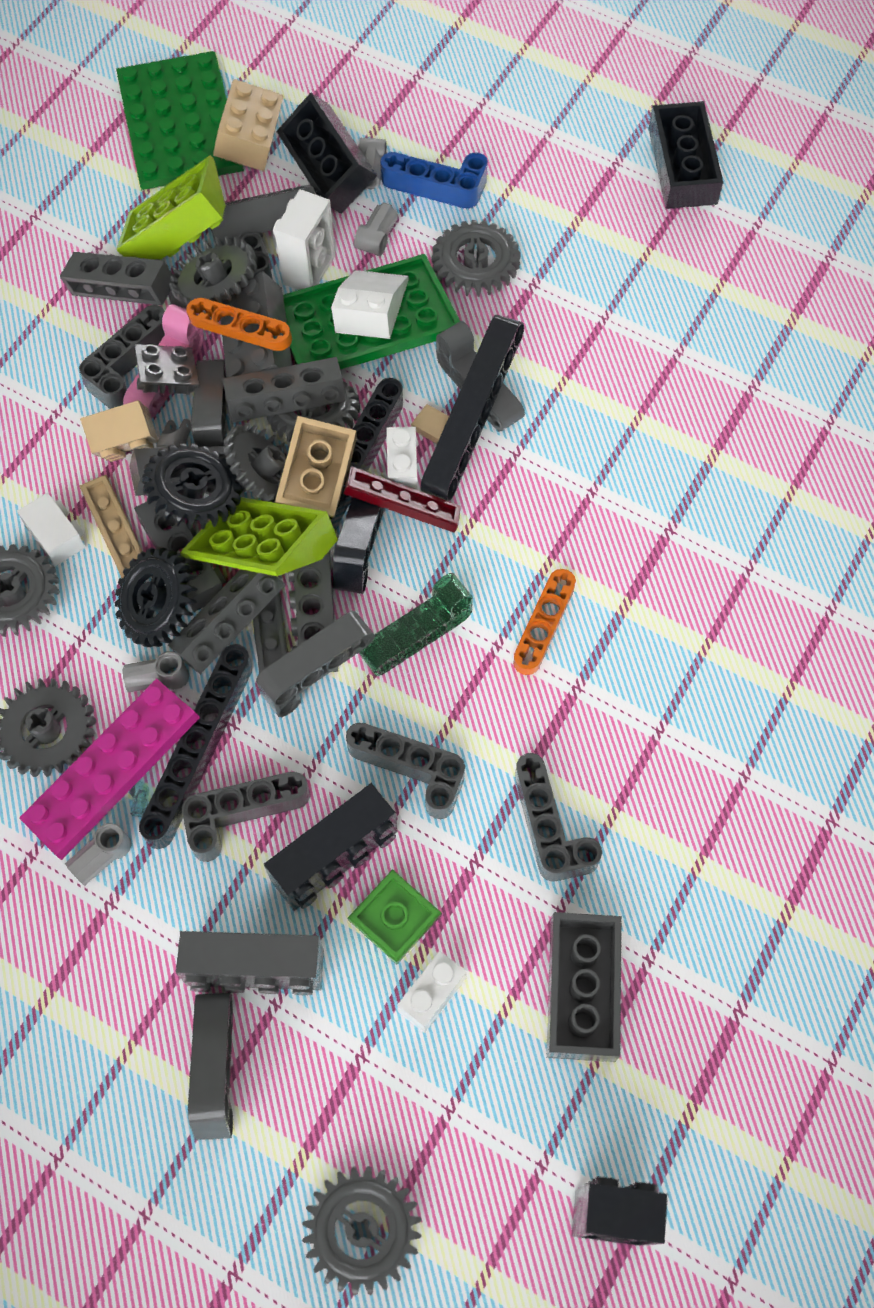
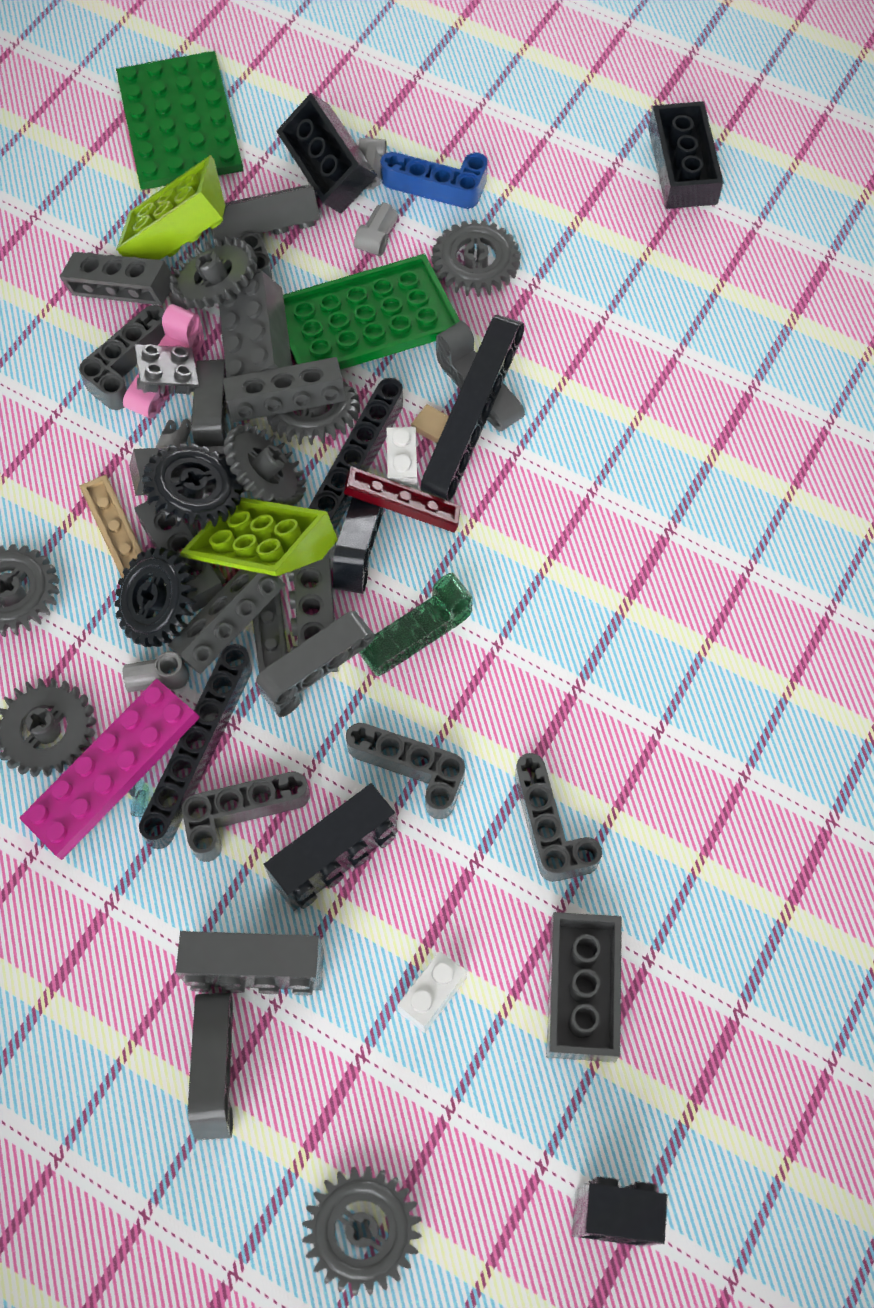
white brick [17,492,85,567] -> none
light grey piece [65,823,131,886] -> none
tan brick [80,400,159,462] -> none
orange beam [186,298,292,351] -> none
tan brick [213,79,284,171] -> none
white brick [273,189,336,290] -> none
tan slope [275,416,356,518] -> none
white slope [331,270,408,339] -> none
bright green plate [347,869,442,965] -> none
orange beam [513,569,576,675] -> none

